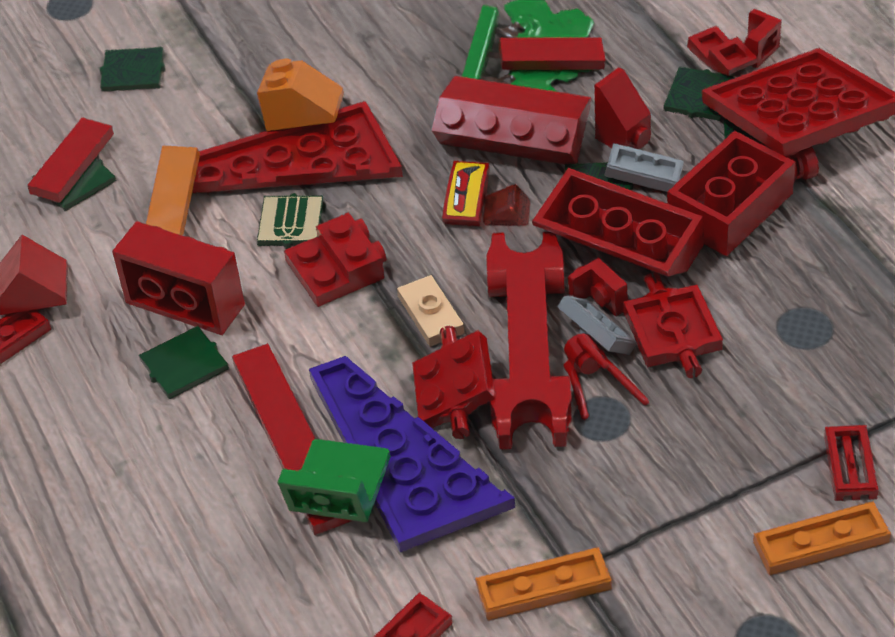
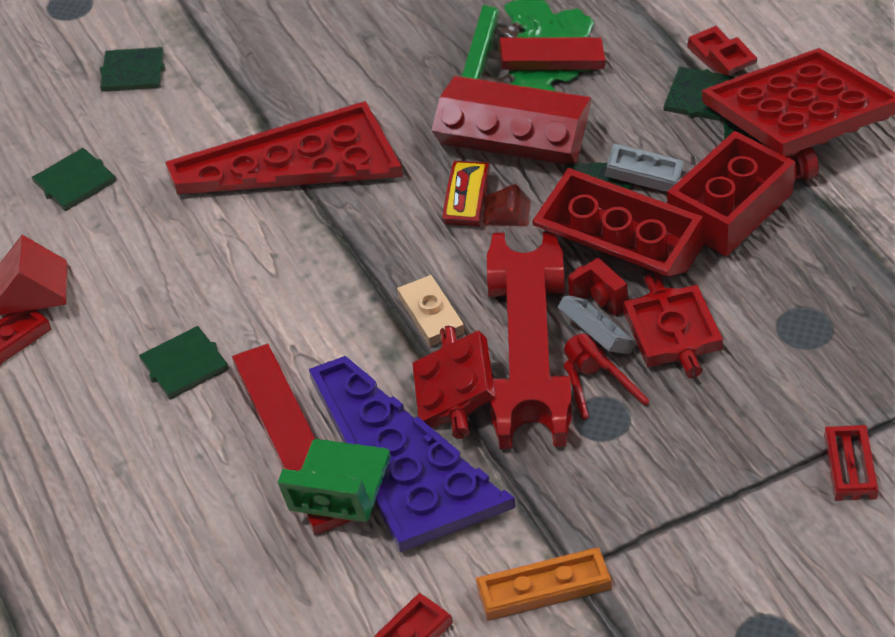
red tile [27,117,114,203] -> none
red brick [112,221,245,336] -> none
orange tile [146,145,200,236] -> none
orange slope [257,58,344,131] -> none
piece [257,193,324,249] -> none
red plate [284,212,387,307] -> none
red slope [594,67,651,149] -> none
red bracket [744,9,782,68] -> none
orange tile [753,501,891,576] -> none

